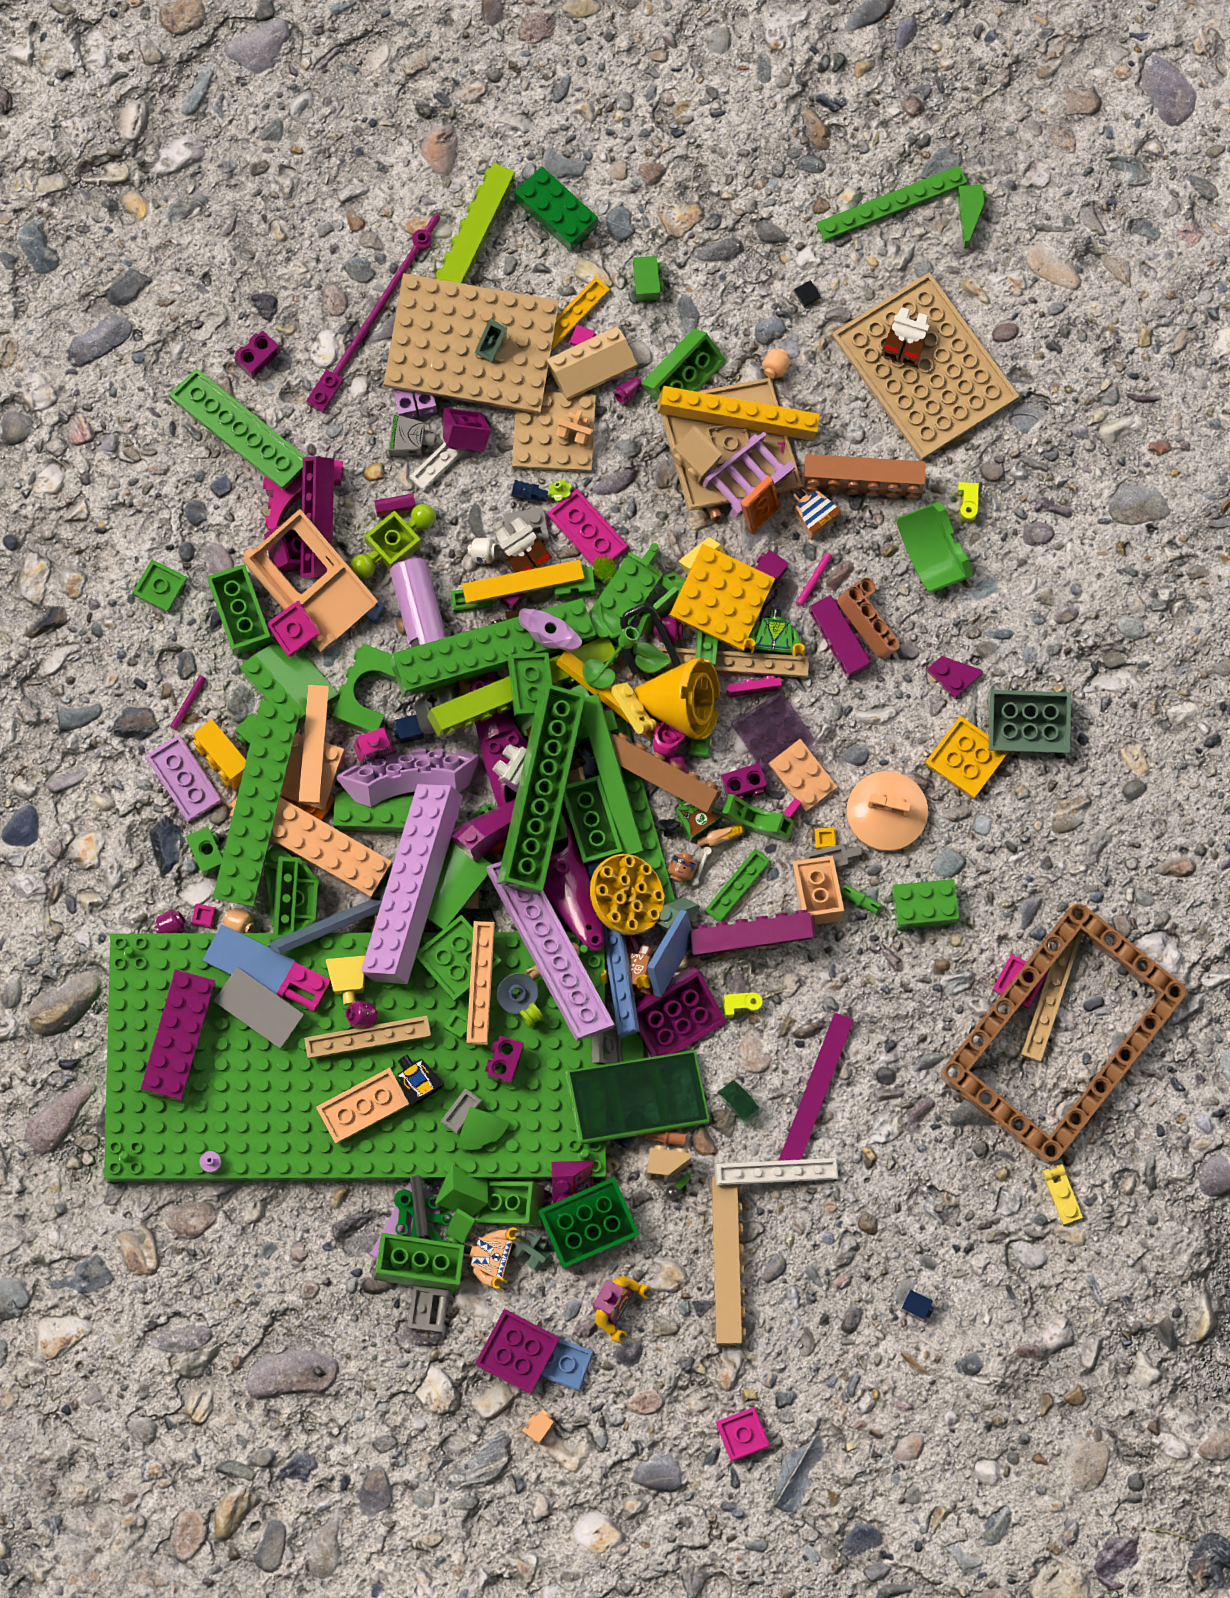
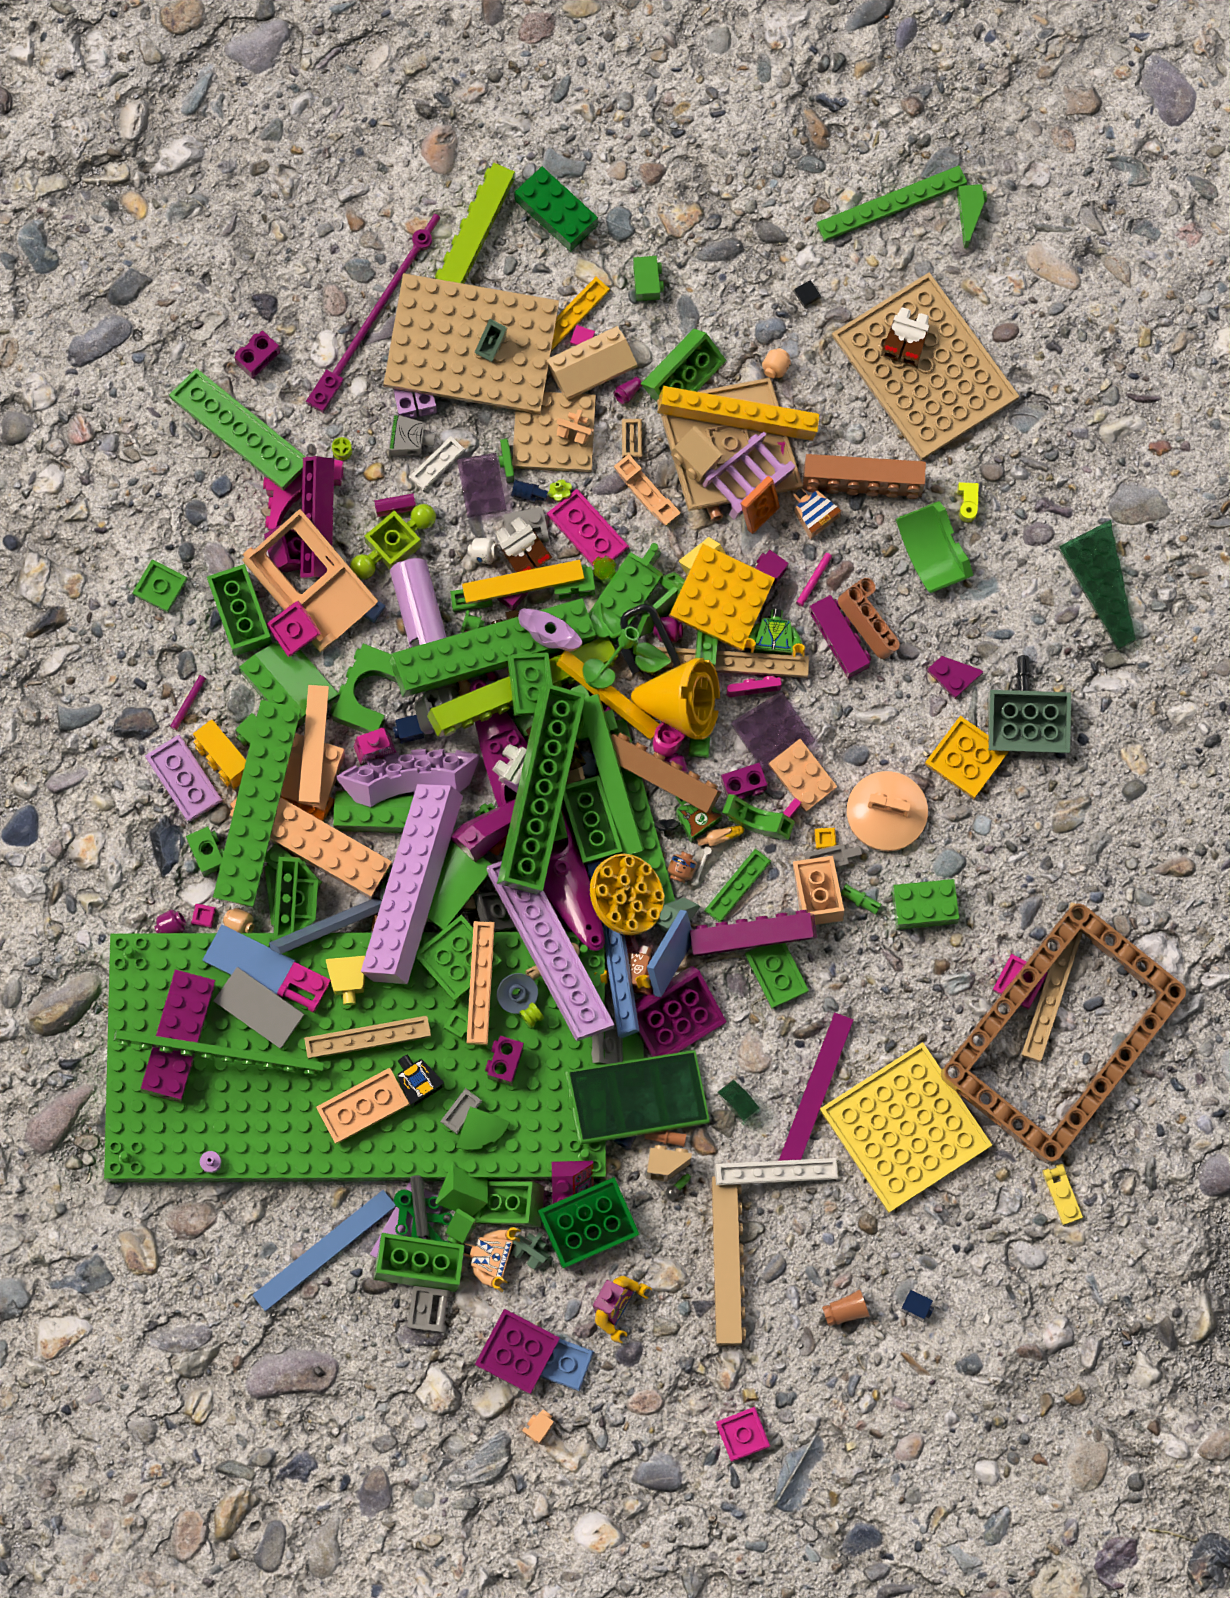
magenta head [346,1001,378,1028] -> none
magenta slope [443,407,491,452] -> none
light yellow plate [610,682,657,734] -> none
neon yellow leg [723,993,762,1019] -> none
none -> bright green plate [114,1030,324,1076]
none -> medium blue tile [252,1190,396,1312]
none -> lime wheel [332,437,352,461]
none -> clear purple plate [457,453,507,518]
none -> bright green brick [461,610,485,633]
none -> dark grey tile [473,891,517,932]
none -> bright green plate [499,438,514,483]
none -> light nougat slope [614,454,681,526]
none -> tan tile [622,419,642,459]
none -> bright green plate [745,943,809,1009]
none -> light yellow plate [820,1042,992,1213]
none -> nougat plant [822,1289,870,1326]
none -> black axle [1015,655,1031,691]
none -> clear green wing [1058,520,1136,650]

